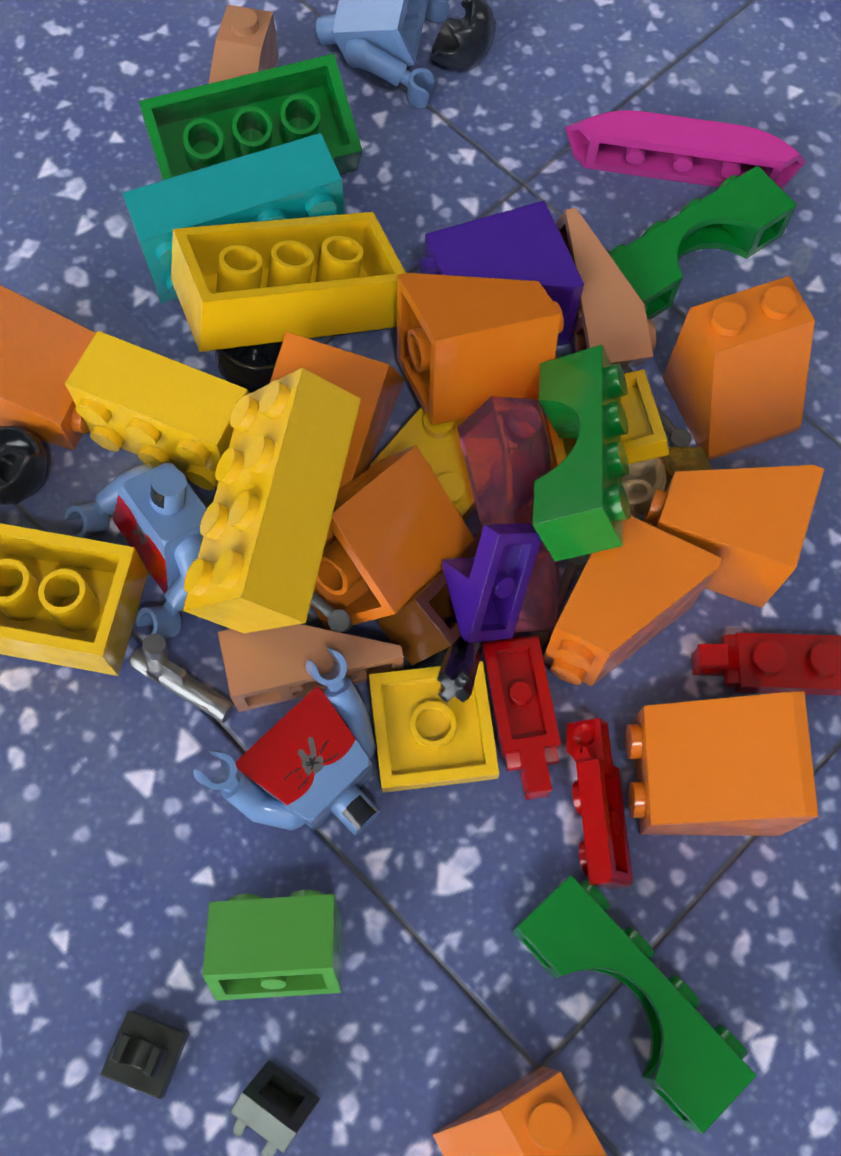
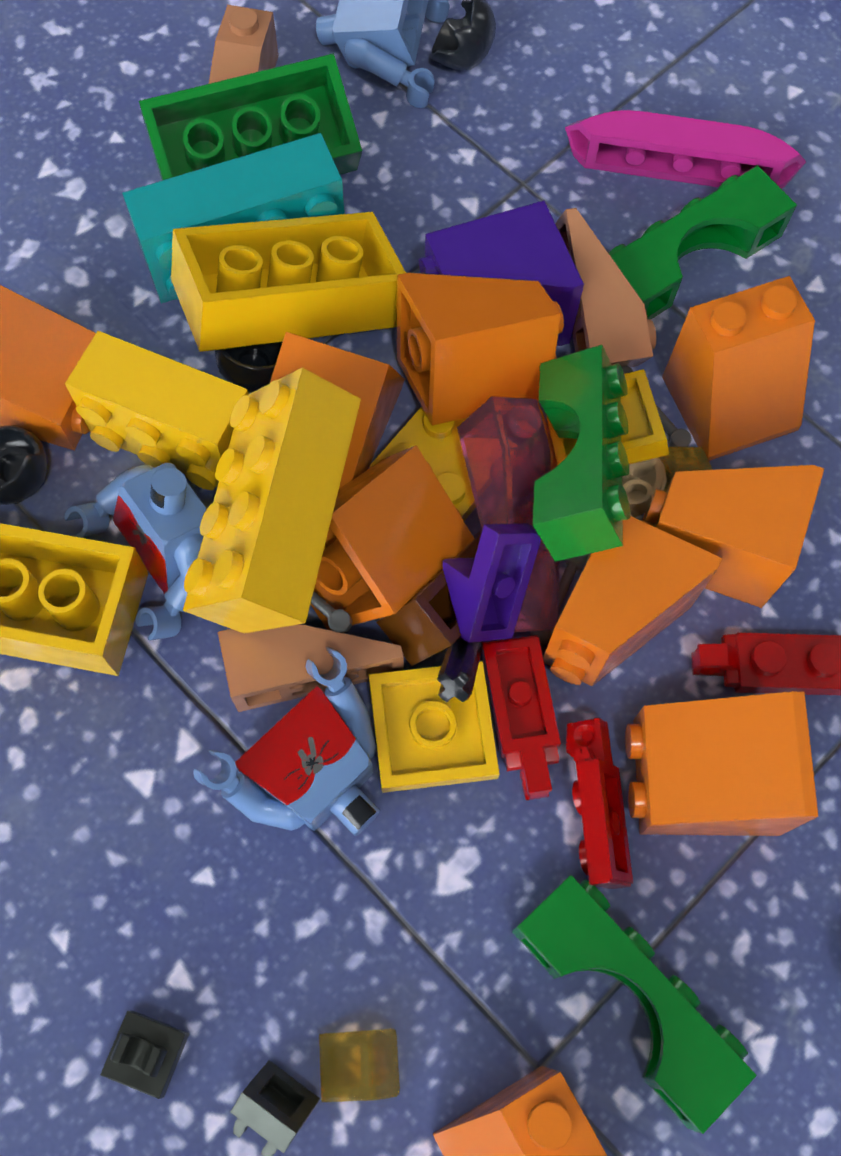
flat silver hose [129,634,235,723] -> none
bright green brick [202,890,343,1001] -> none
none -> clear yellow slope [319,1029,400,1102]

